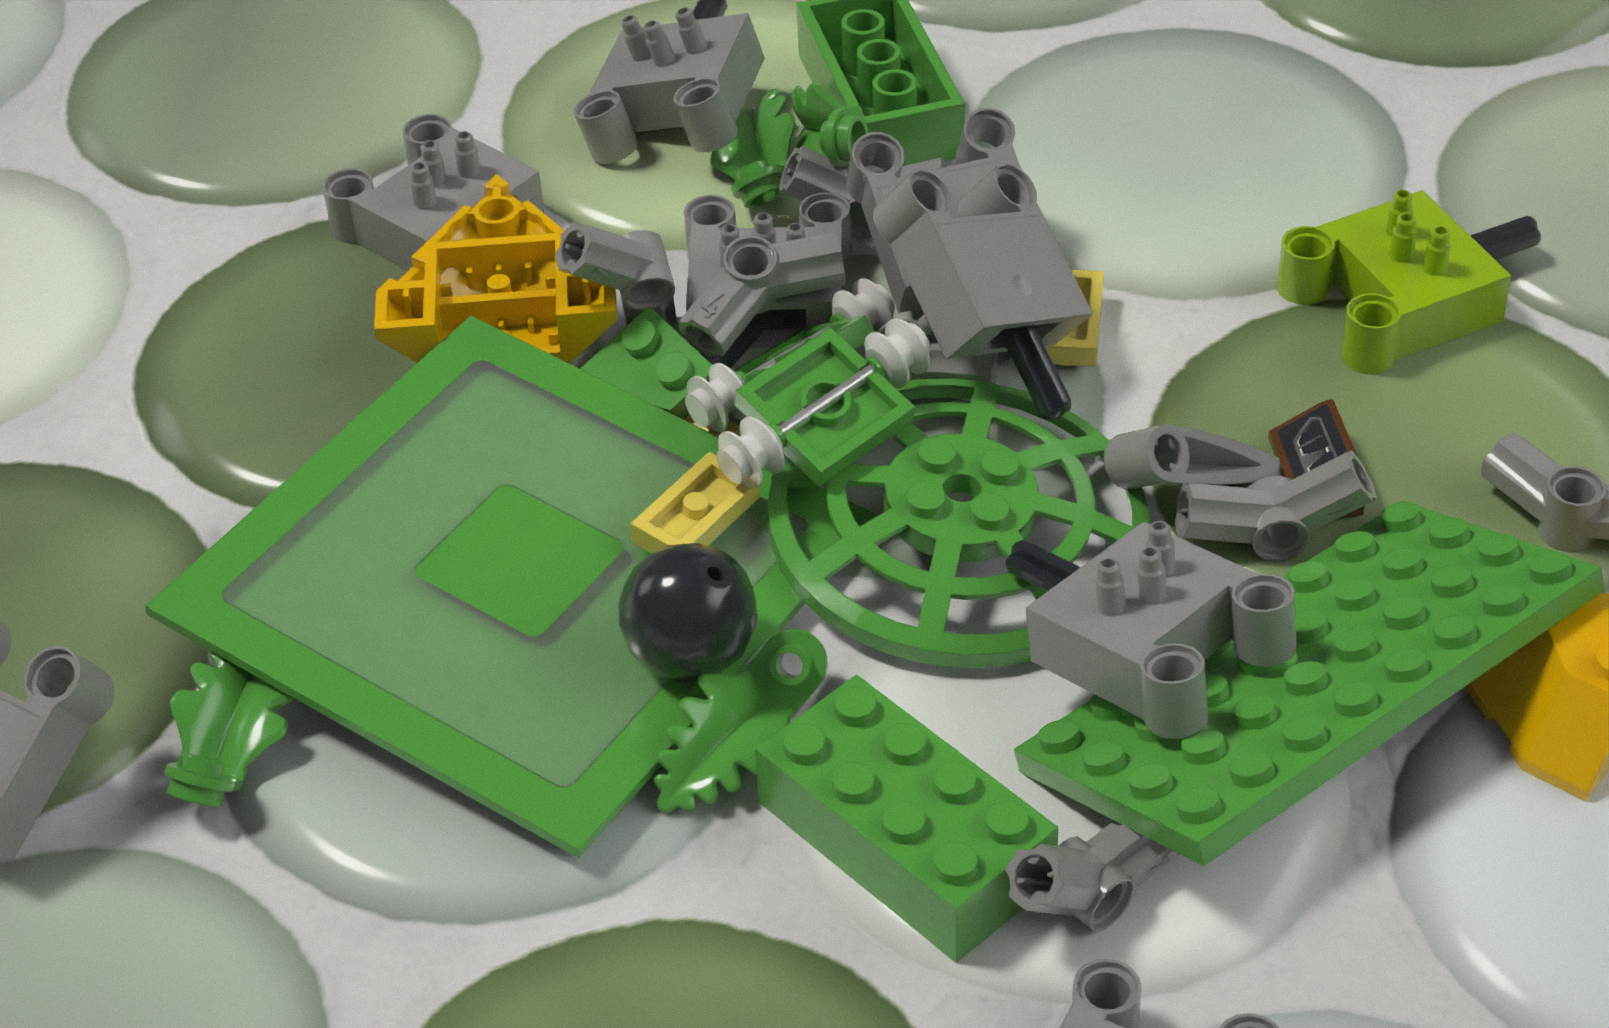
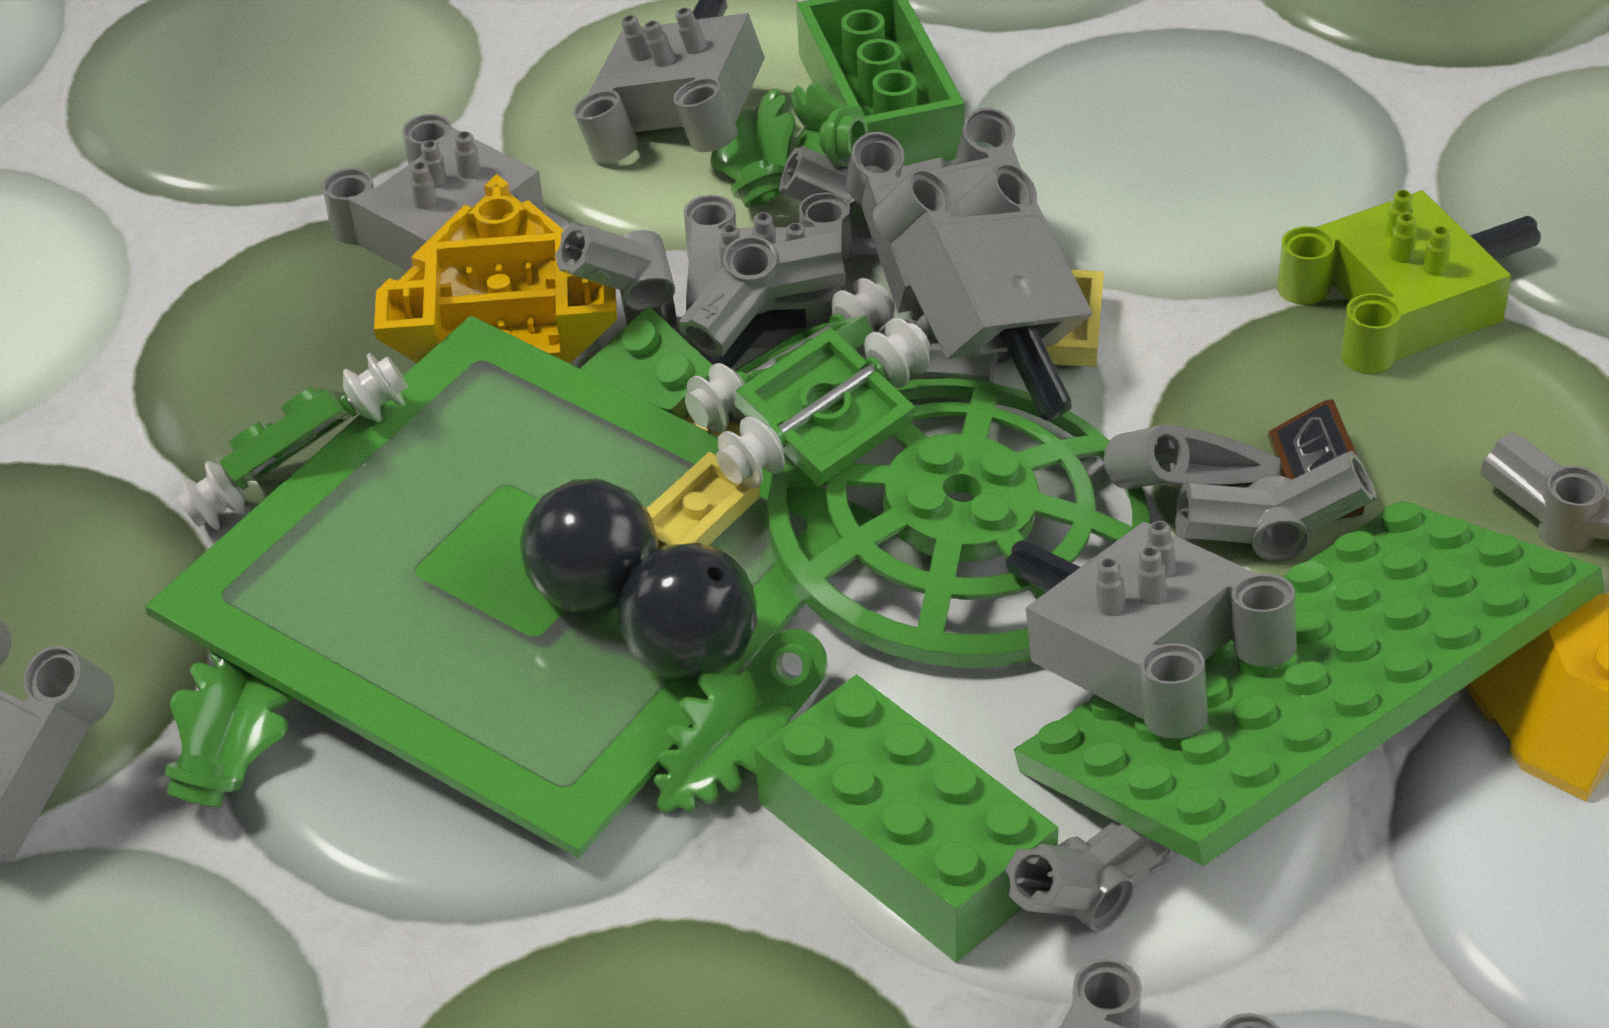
none -> plate [178,353,408,530]
none -> black piece [520,478,659,614]

